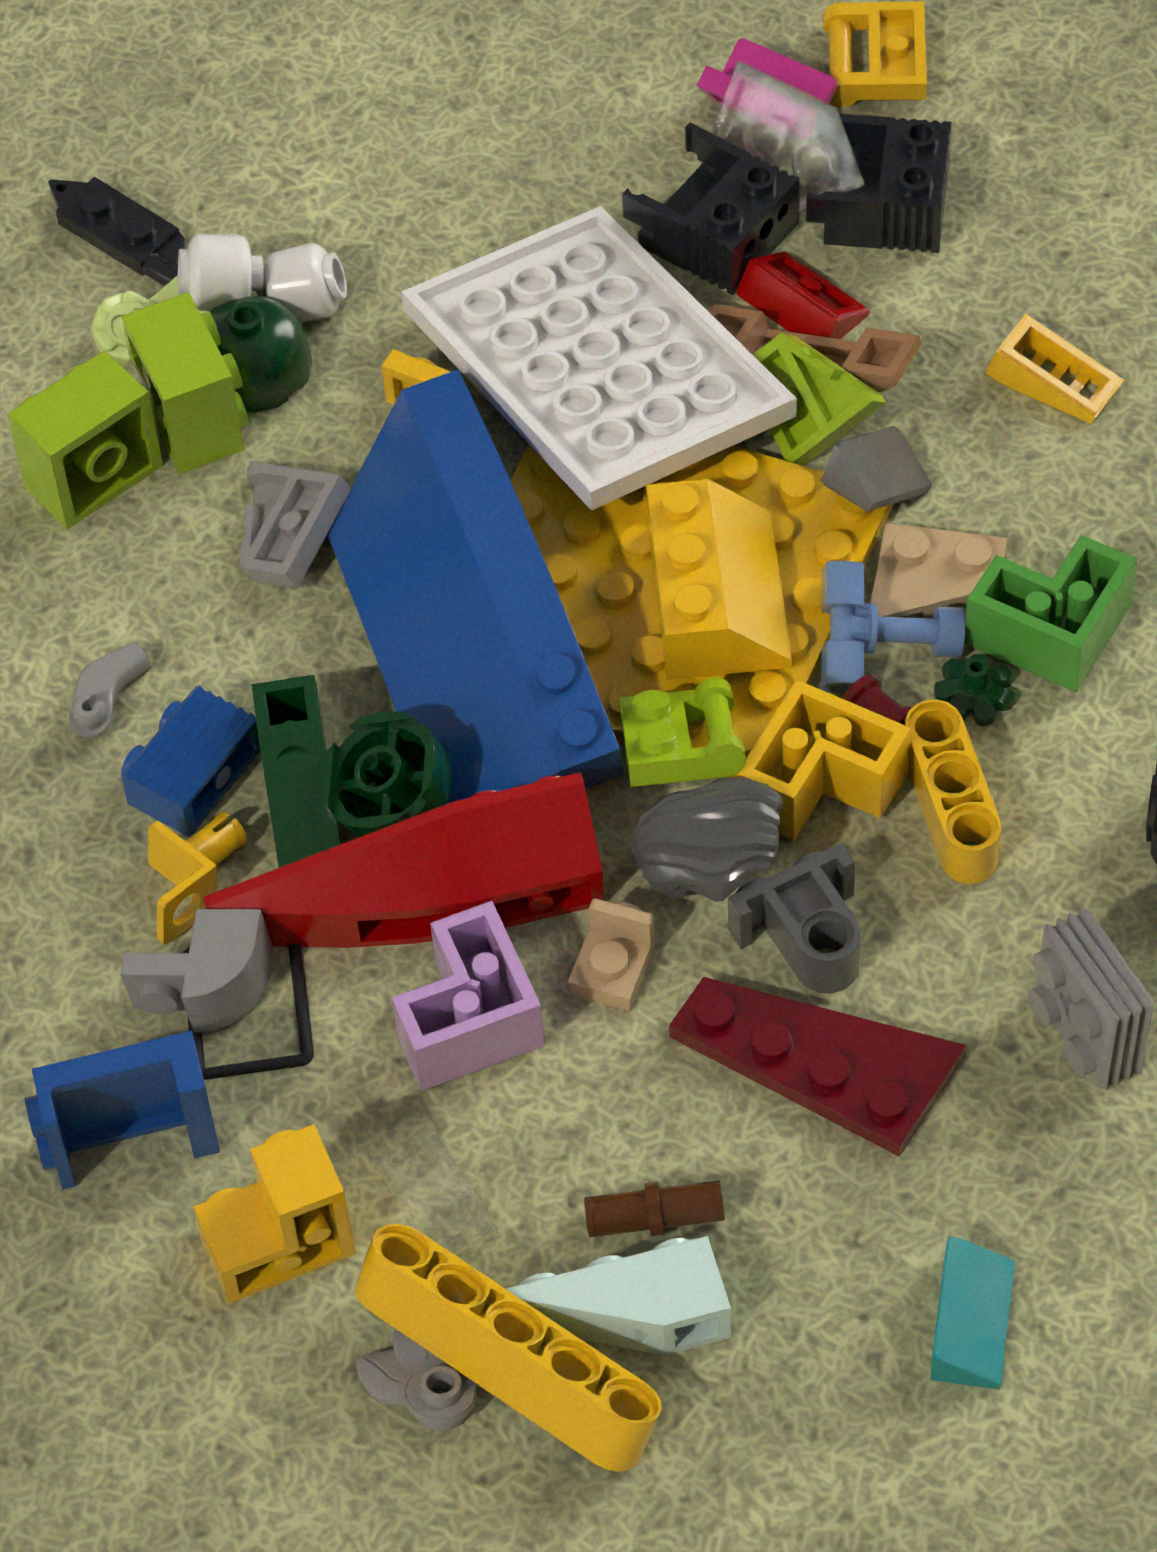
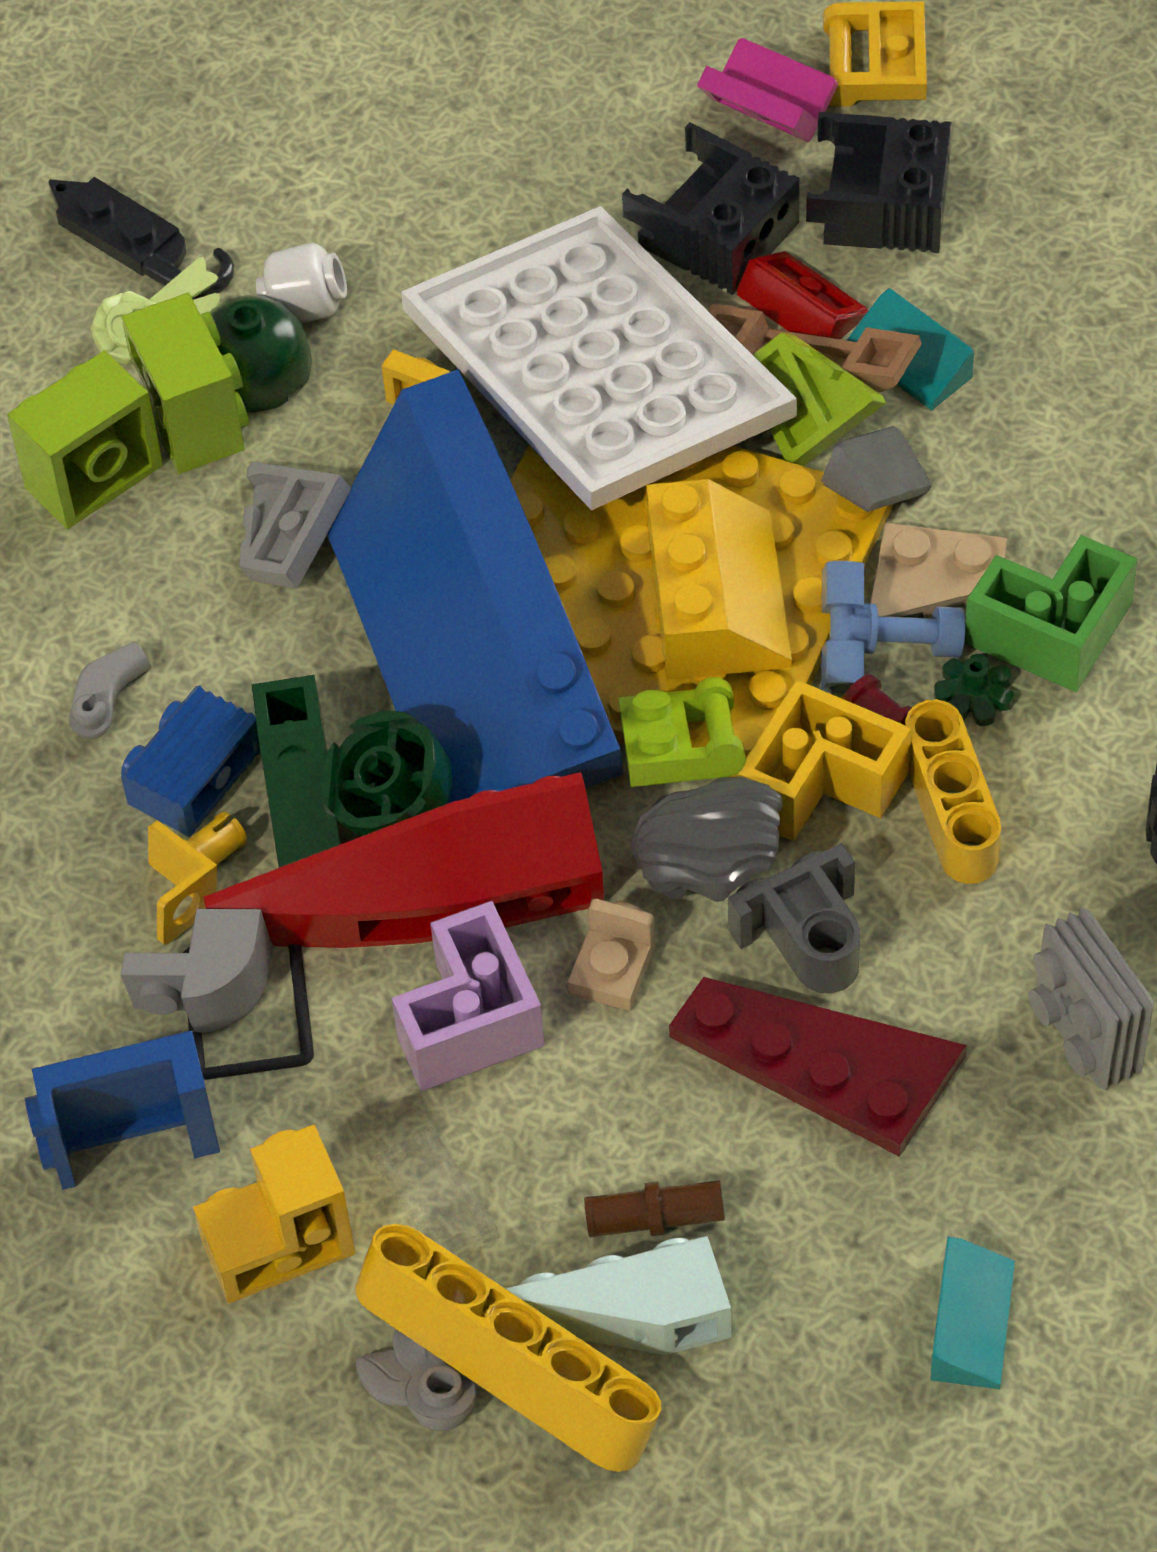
white head [178,234,263,311] -> none
clear tile [700,62,864,214] -> none
yellow slope [985,314,1124,424] -> none
none -> teal slope [846,288,974,411]

